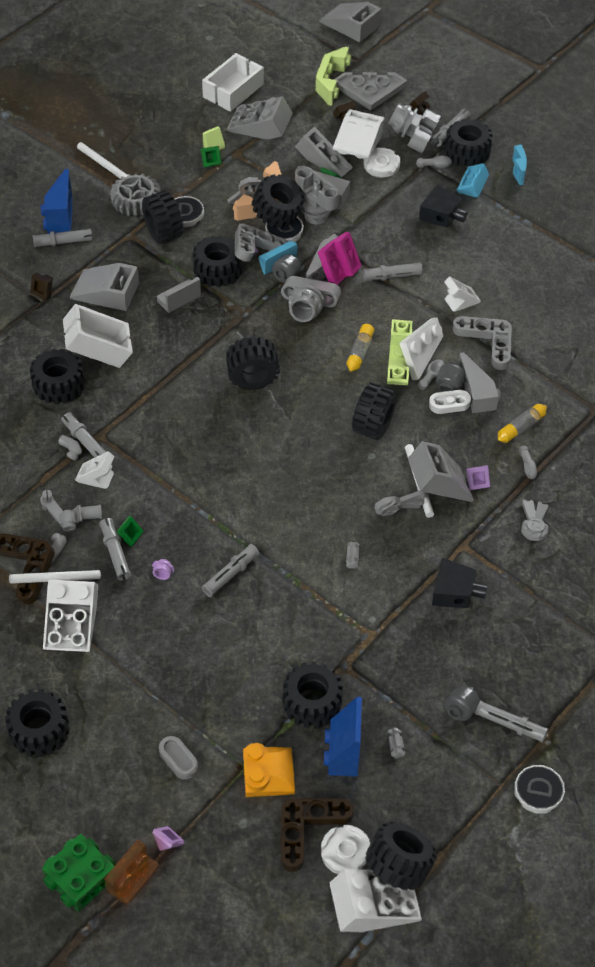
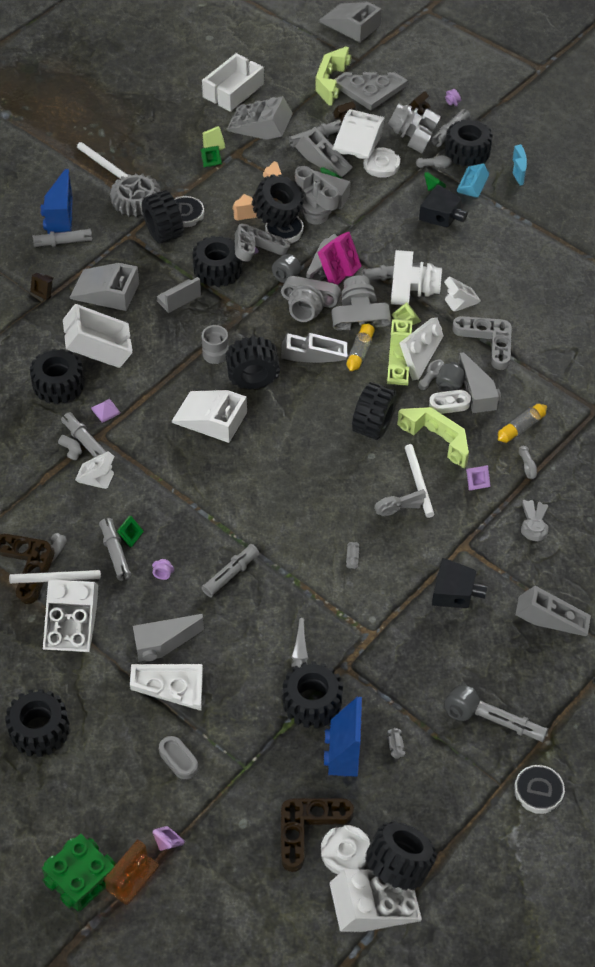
light grey pin [40,490,102,532] -> none
light grey piece [228,177,261,204] -> none
light orange slope [243,743,295,797] -> none
medium azure slope [258,241,298,275] -> none
light grey slope [408,441,474,502] -> none
none -> lavender slope [91,399,120,423]
none -> white wing [130,664,203,711]
none -> light grey slope [133,614,204,662]
none -> white slope [172,390,247,443]
none -> light grey wheel [201,325,229,364]
none -> light grey slope [281,333,347,363]
none -> light grey pin [289,120,342,148]
none -> light grey piece [291,618,308,668]
none -> light grey beam [331,275,391,330]
none -> white beam [391,250,442,305]
none -> yellowish green slope [391,302,421,325]
none -> yellowish green slope [397,407,469,468]
none -> green slope [424,172,446,191]
none -> lavender plate [445,89,461,106]
none -> light grey slope [515,586,591,636]

